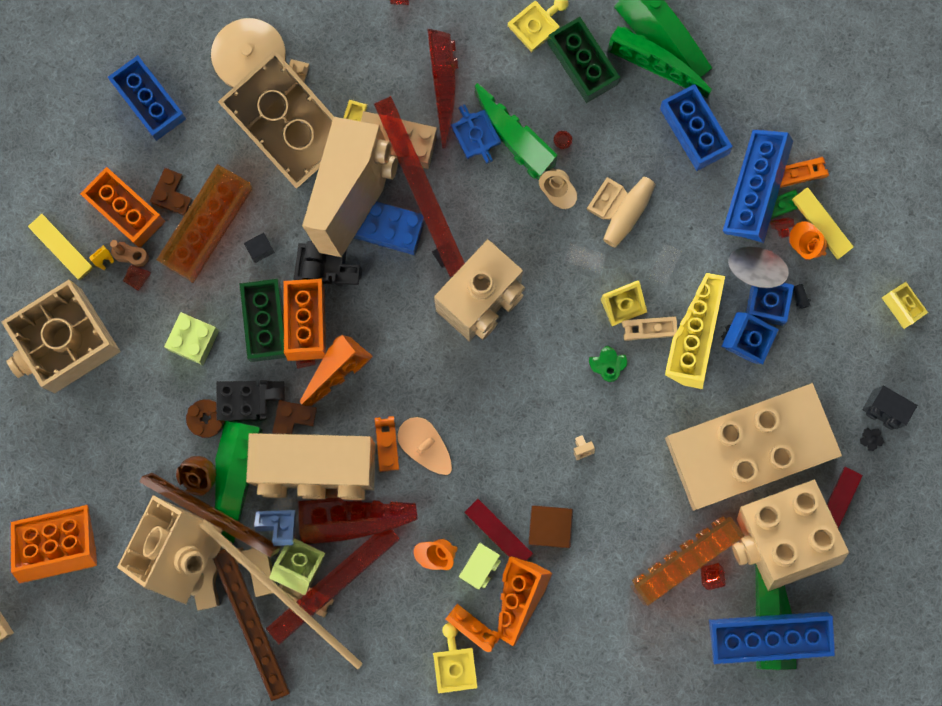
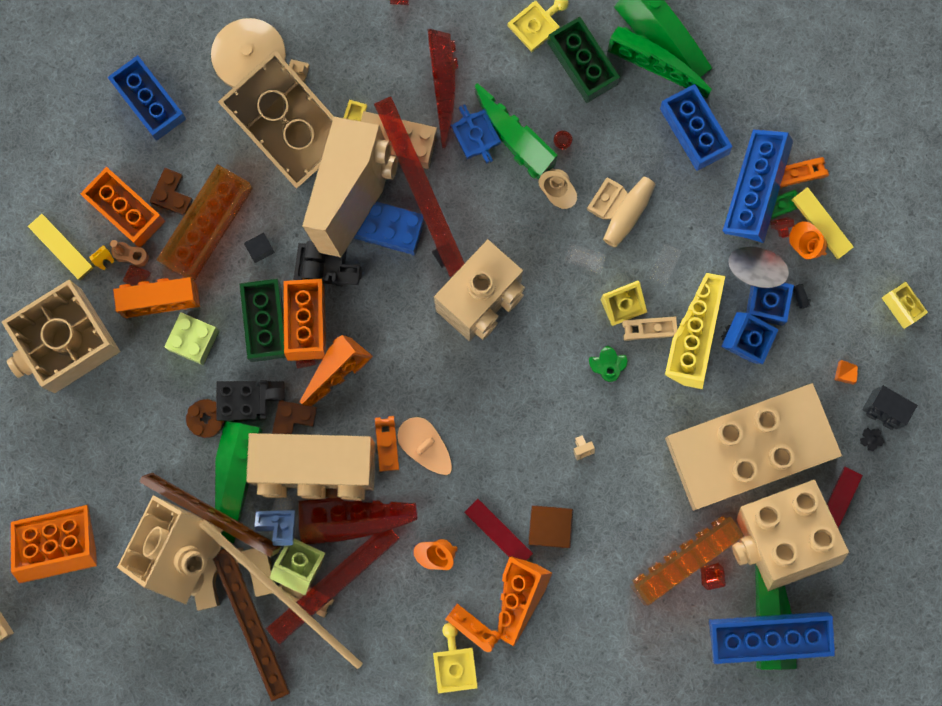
reddish brown cylinder [176,456,217,496] -> none
yellowish green brick [459,543,501,589] -> none
none -> orange brick [113,277,200,318]
none -> orange slope [835,360,858,385]

